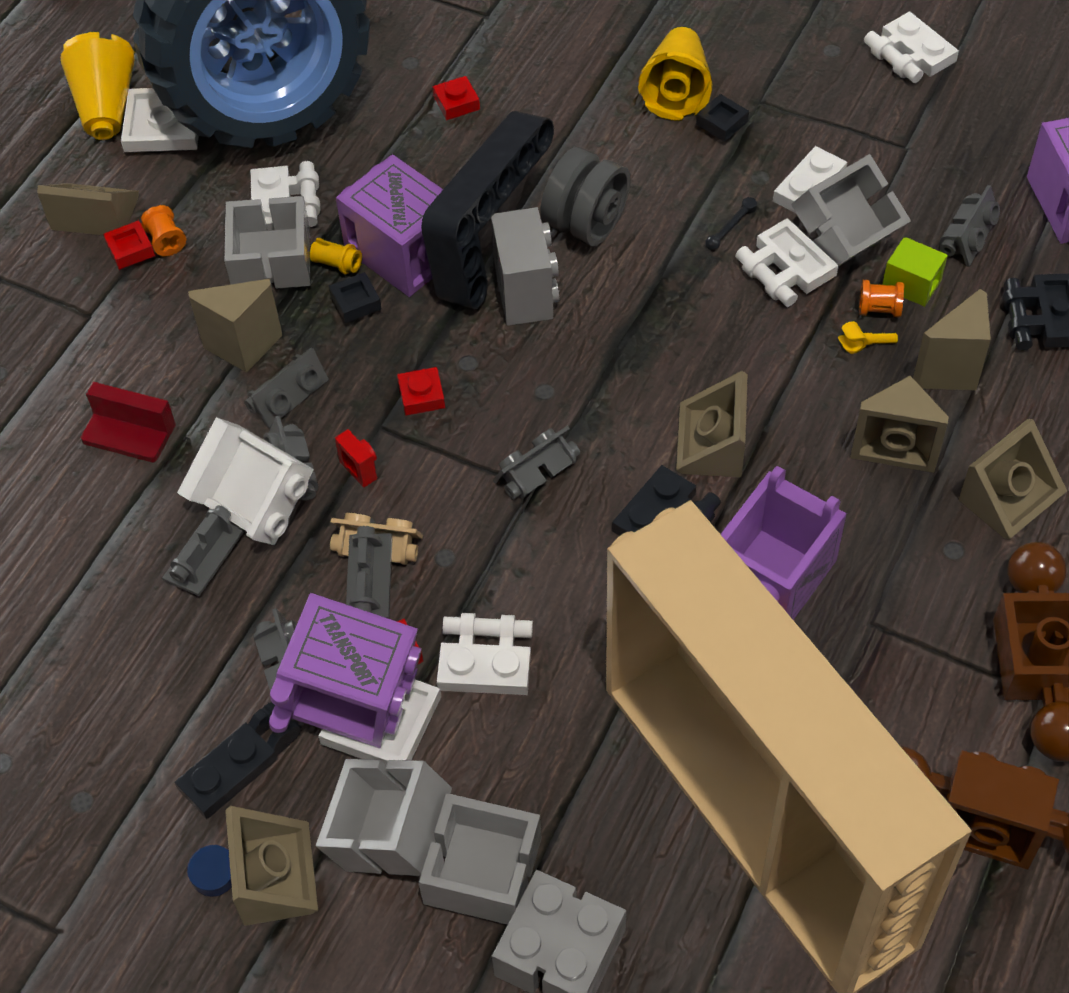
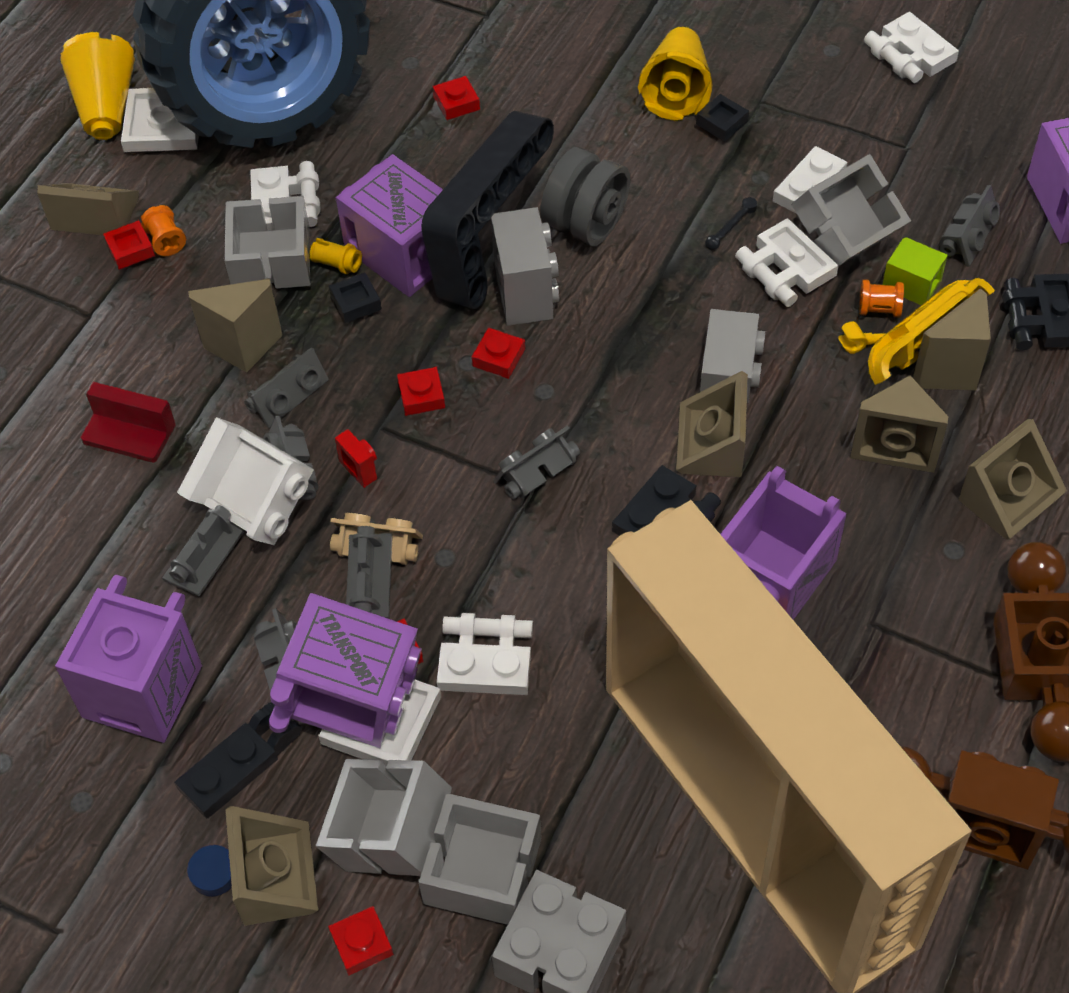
none -> medium lavender container [55,575,202,743]
none -> red plate [328,906,394,976]
none -> red plate [471,327,525,379]
none -> light grey brick [700,309,765,403]
none -> yellow plate [868,278,995,385]

